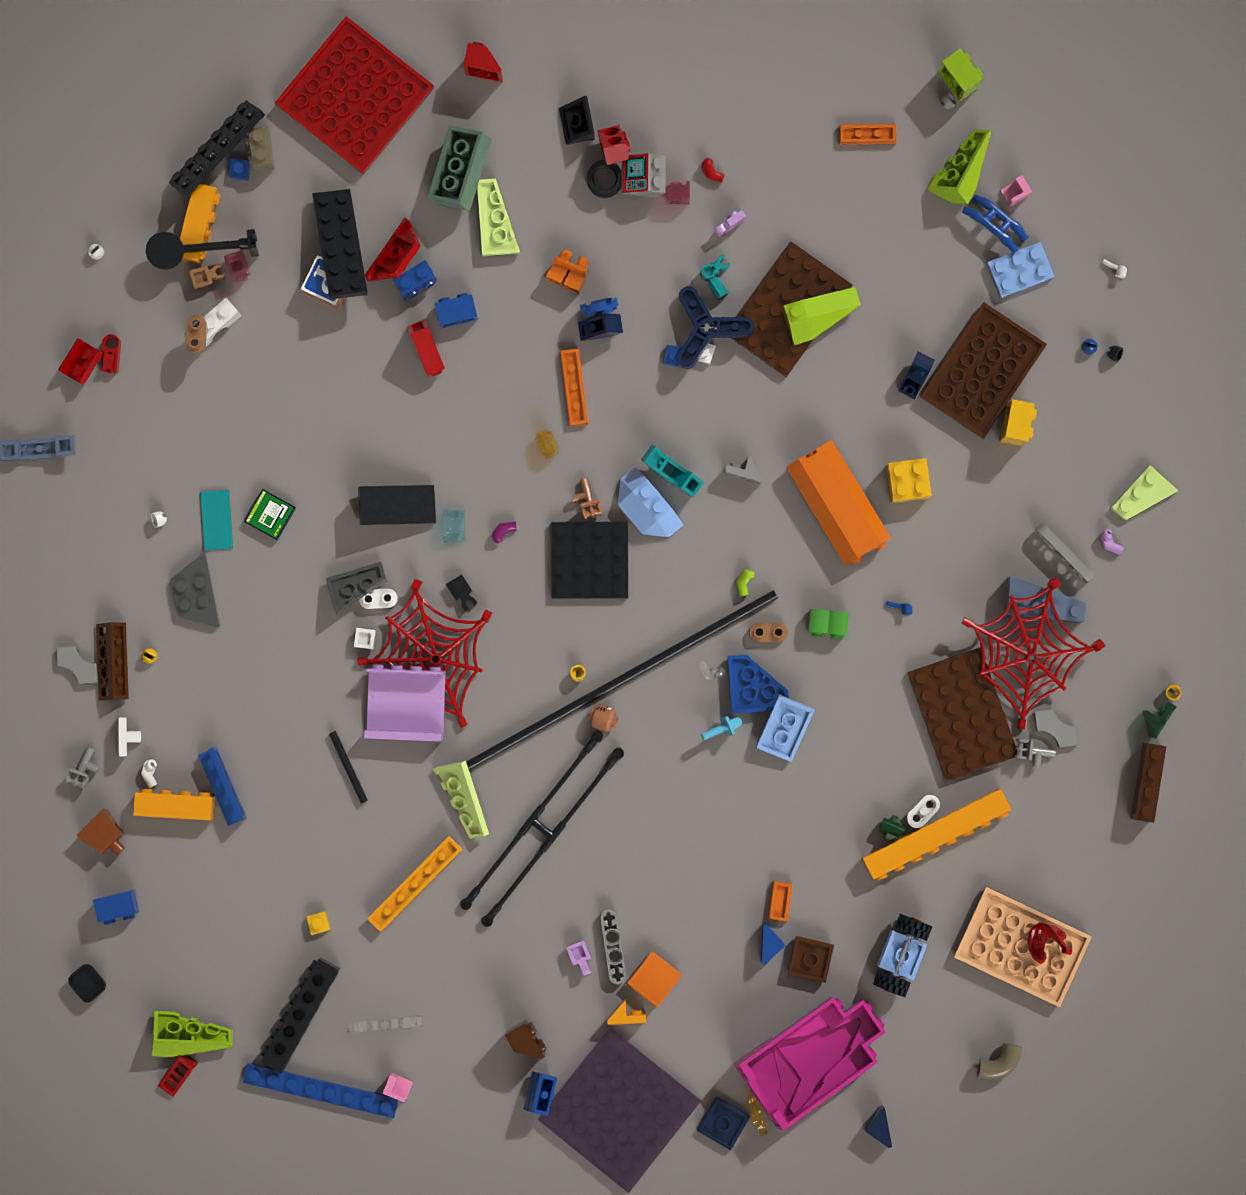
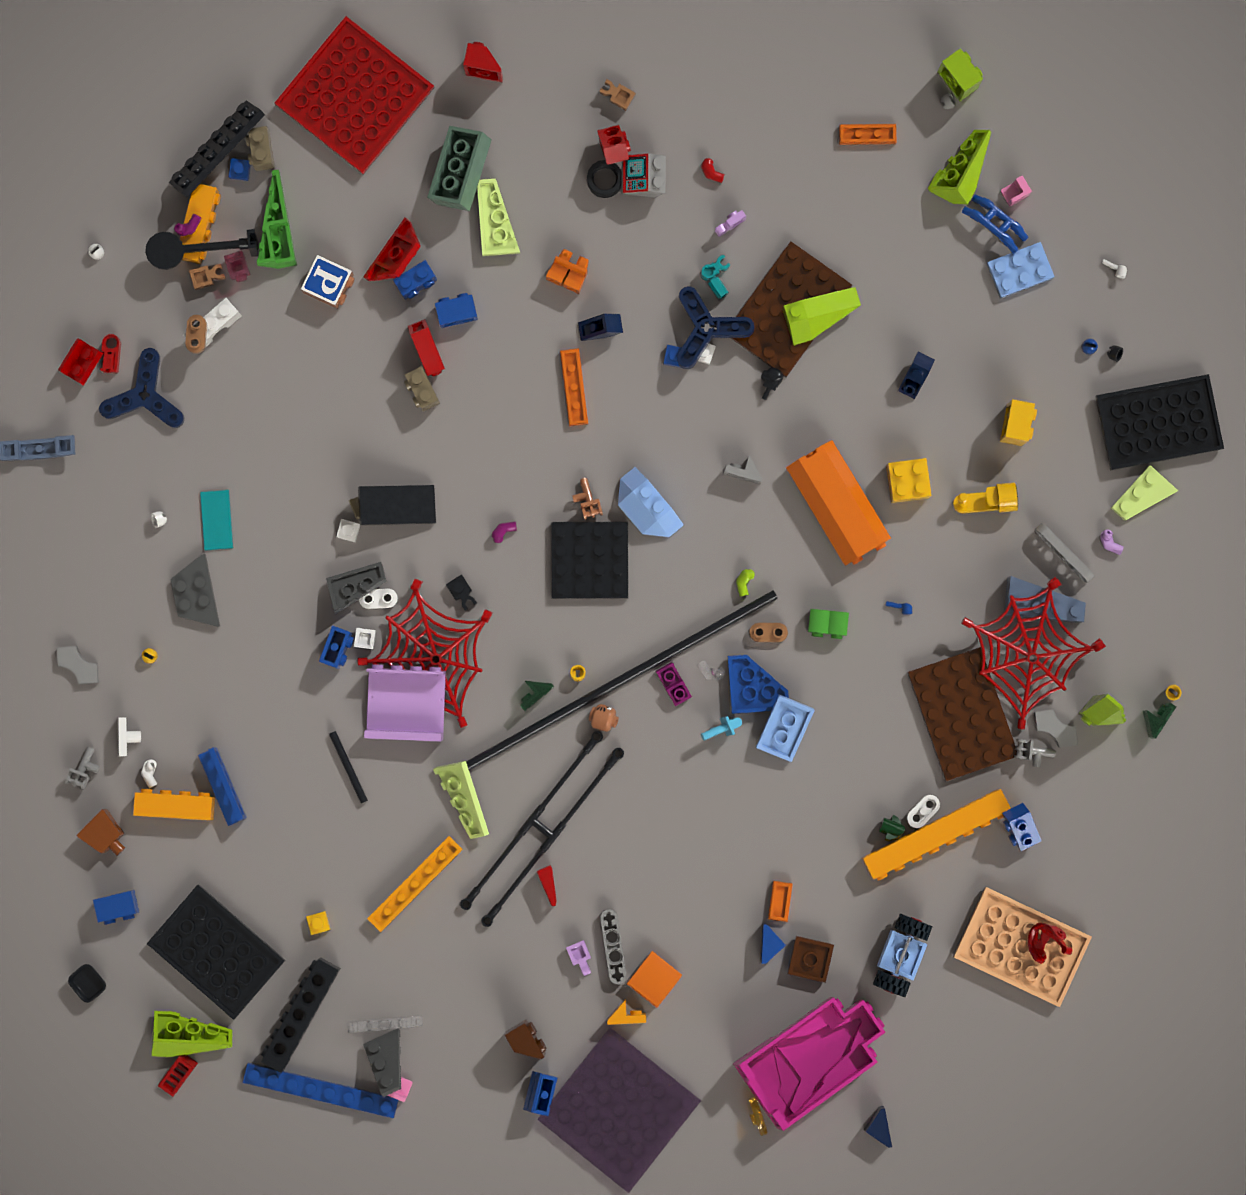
reddish brown fence [96,622,129,701] -> none
tile [244,489,296,541] -> none
black plate [312,189,368,300] -> none
clear light blue piece [443,509,466,543] -> none
clear yellow brick [534,429,559,459] -> none
black slope [559,96,595,145] -> none
blue plate [580,297,618,317] -> none
teal arch [641,445,704,498] -> none
clear pink brick [663,181,690,204] -> none
dark blue tile [697,1096,750,1150] -> none
reddish brown plate [920,302,1047,439] -> none
dark tan cylinder [977,1043,1022,1080] -> none
reddish brown brick [1131,743,1167,823] -> none
none -> dark blue piece [99,348,185,428]
none -> black plate [147,884,286,1020]
none -> magenta arm [174,214,202,236]
none -> bright green wedge [257,169,297,269]
none -> blue brick [319,625,354,669]
none -> white plate [336,519,360,543]
none -> dark grey wing [363,1028,401,1097]
none -> dark tan brick [404,366,440,412]
none -> clear green slope [520,681,554,711]
none -> red slope [537,865,557,906]
none -> medium nougat plate [600,79,636,111]
none -> magenta slope [655,662,692,706]
none -> black piece [761,367,784,400]
none -> yellow piece [953,482,1018,513]
none -> blue brick [1002,803,1042,851]
none -> lime wedge [1079,694,1126,726]
none -> black plate [1095,374,1224,471]

